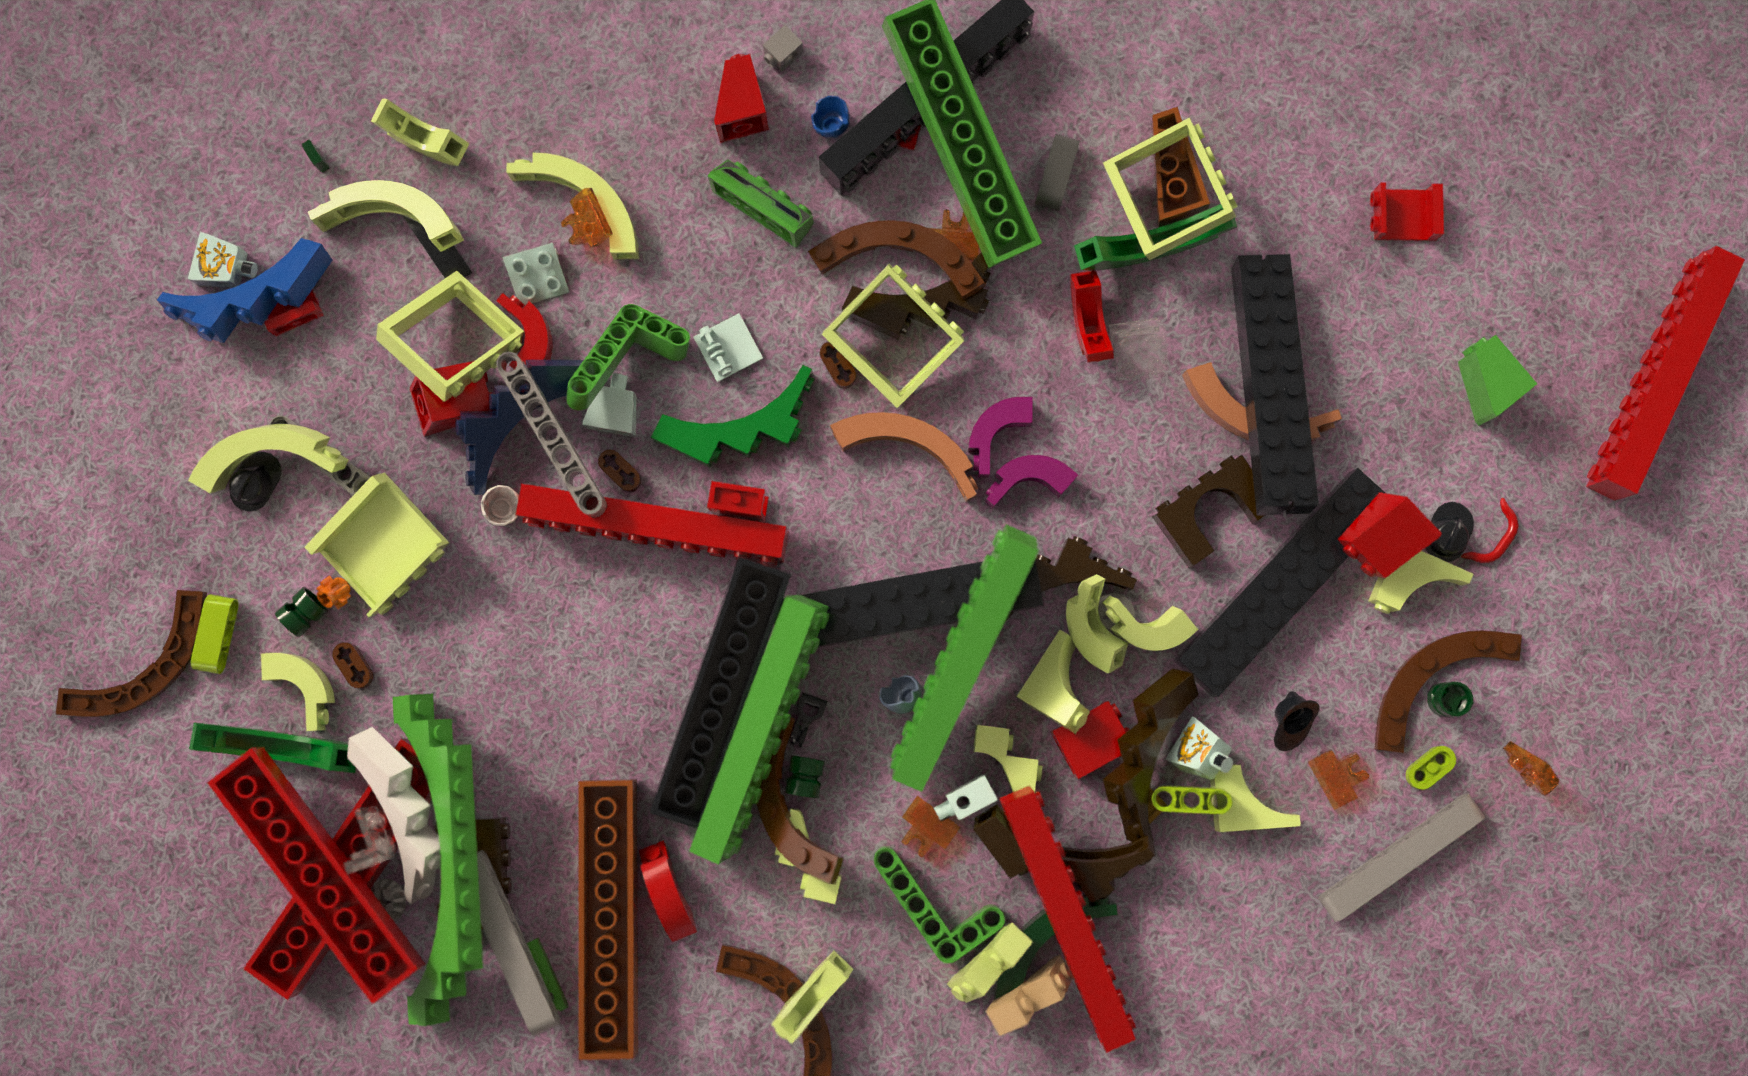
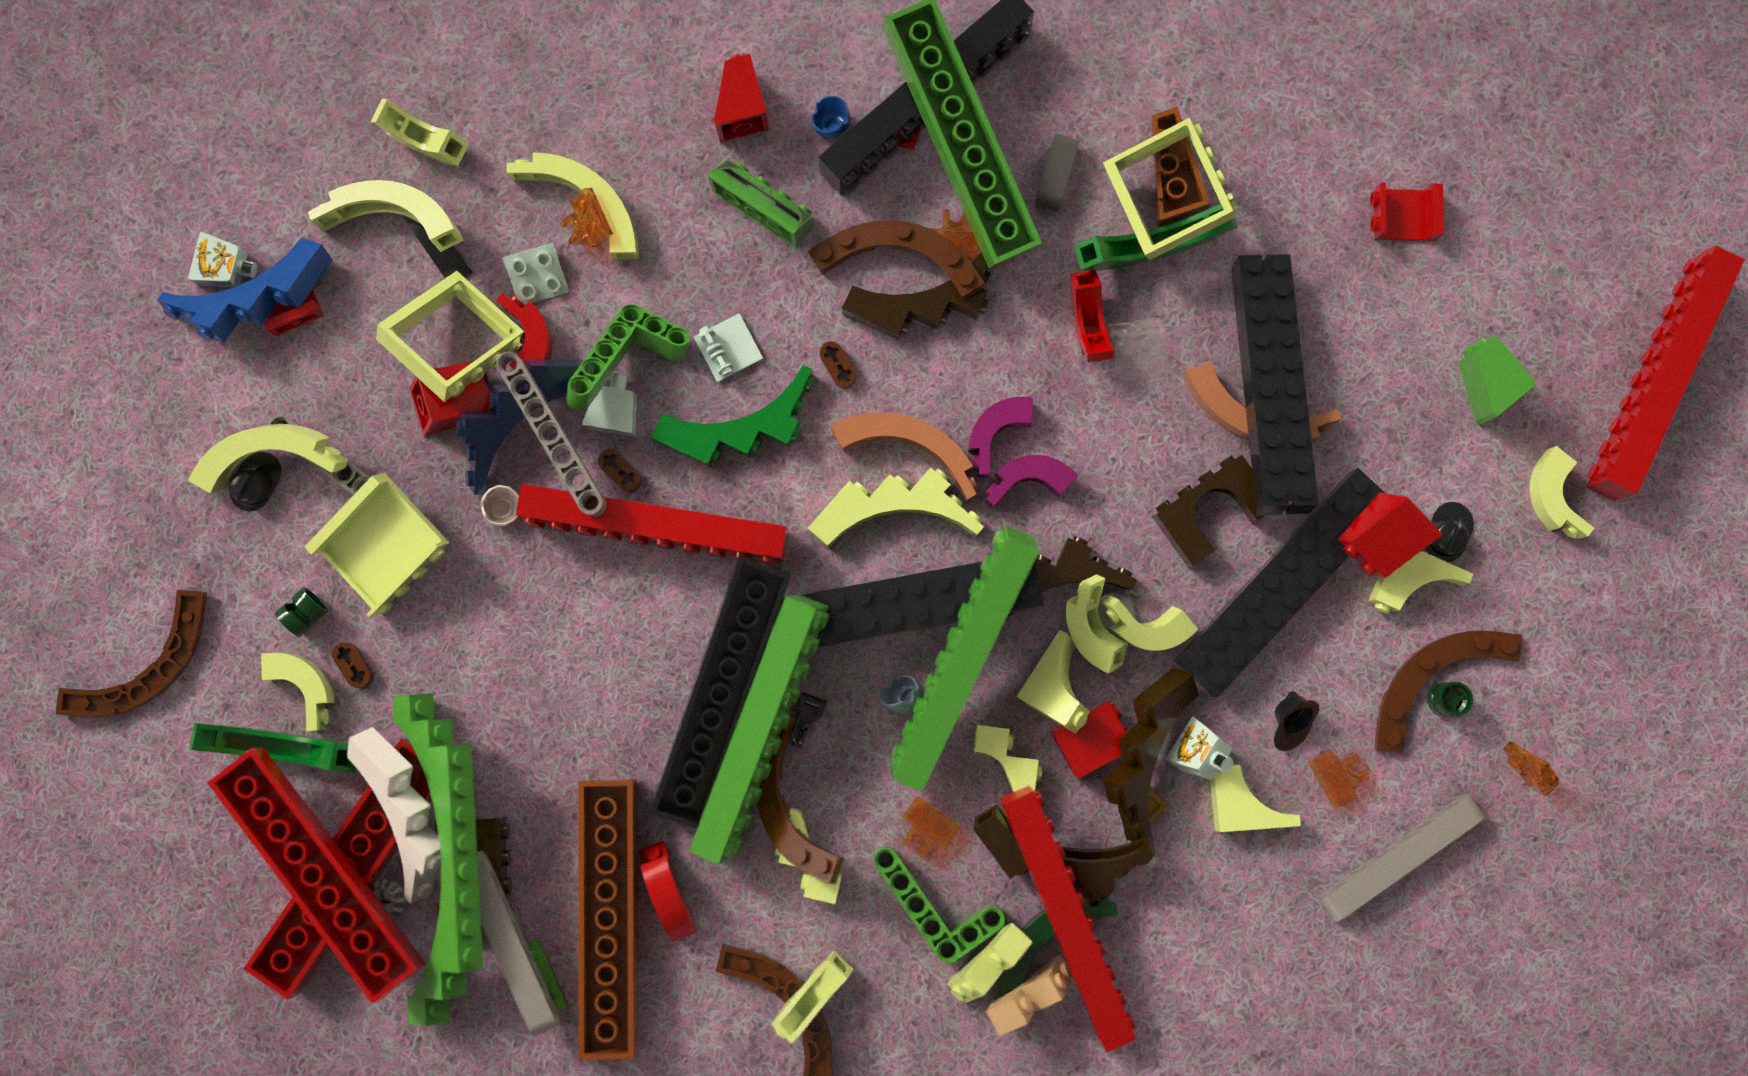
lime beam [191,594,239,674] -> none
dark green tile [302,139,330,173] -> none
orange gear [316,576,351,609] -> none
clear bracket [344,806,395,874] -> none
red panel [707,481,769,523] -> none
light grey brick [763,25,804,72] -> none
dark green wheel [785,755,825,799] -> none
yellowish green window [822,264,964,408] -> none
light aqua torso [934,774,998,822] -> none
lime beam [1152,785,1232,814] -> none
lime plate [1406,746,1456,790] -> none
red animal [1461,498,1519,563] -> none
none -> yellowish green arch [807,467,984,548]
none -> yellowish green arch [1530,446,1594,539]

